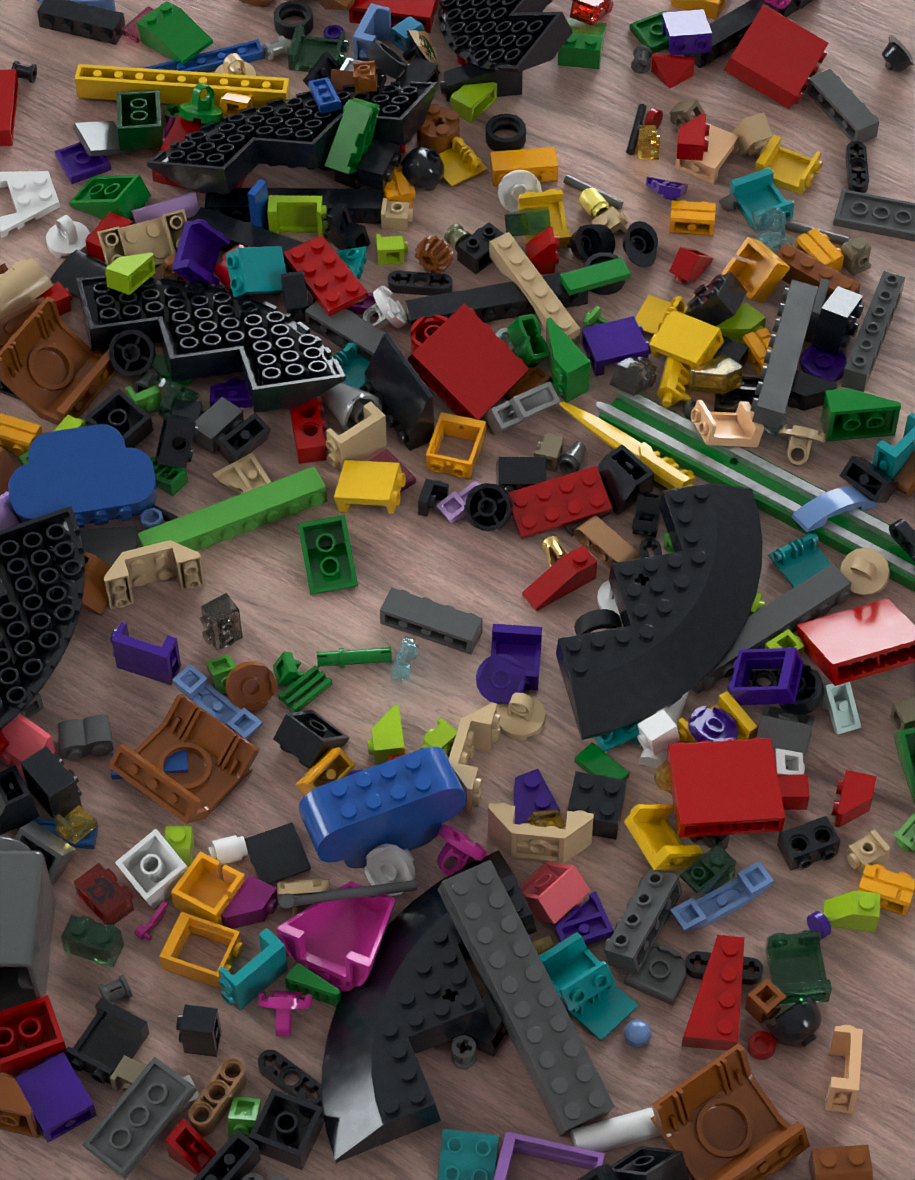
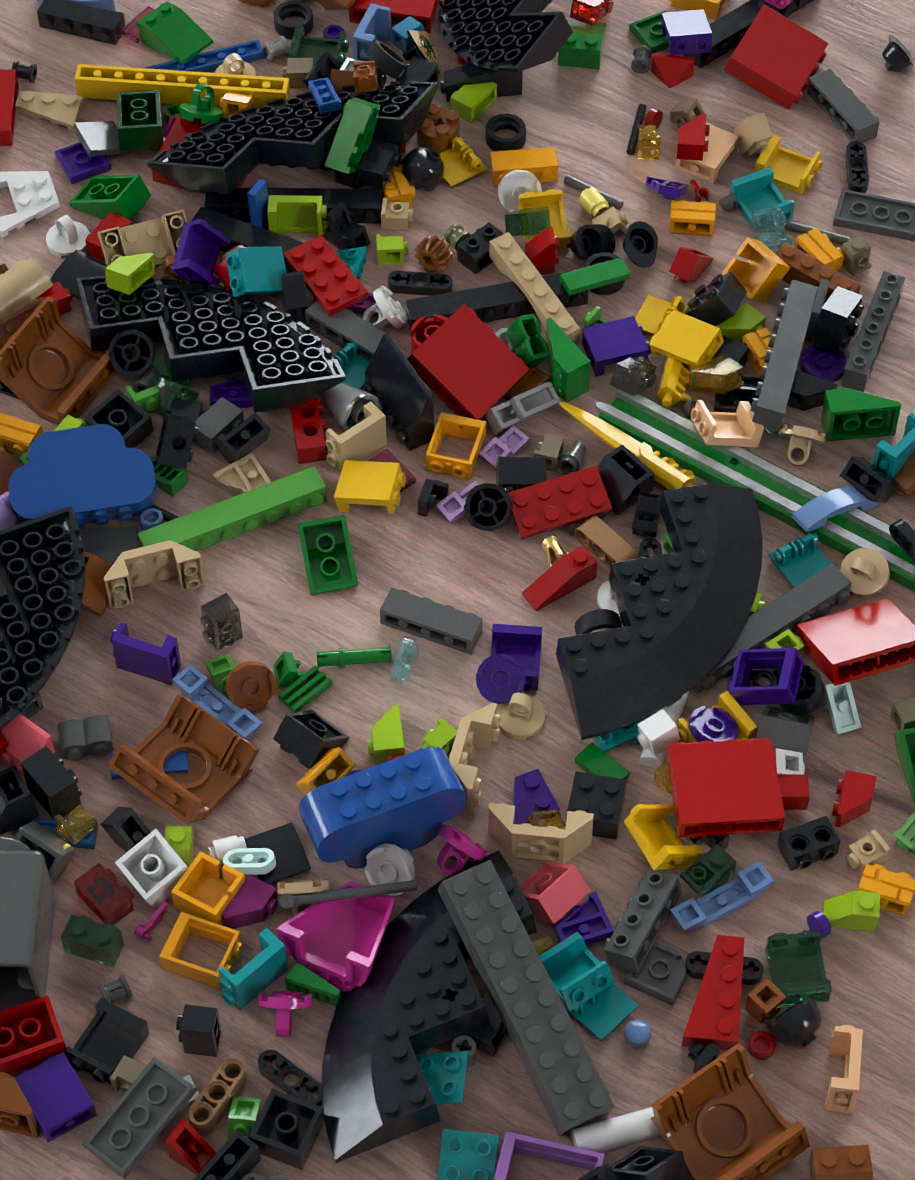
lavender tile [131,192,200,224] -> none
none -> tan wing [15,90,83,132]
none -> black slope [101,807,151,852]
none -> light aqua plate [223,848,276,875]
none -> dark tan brick [283,58,314,88]
none -> teal hinge [416,1051,468,1106]
none -> lavender slope [479,425,531,468]
none -> black tile [687,1041,720,1073]
none -> red hand [690,179,710,202]

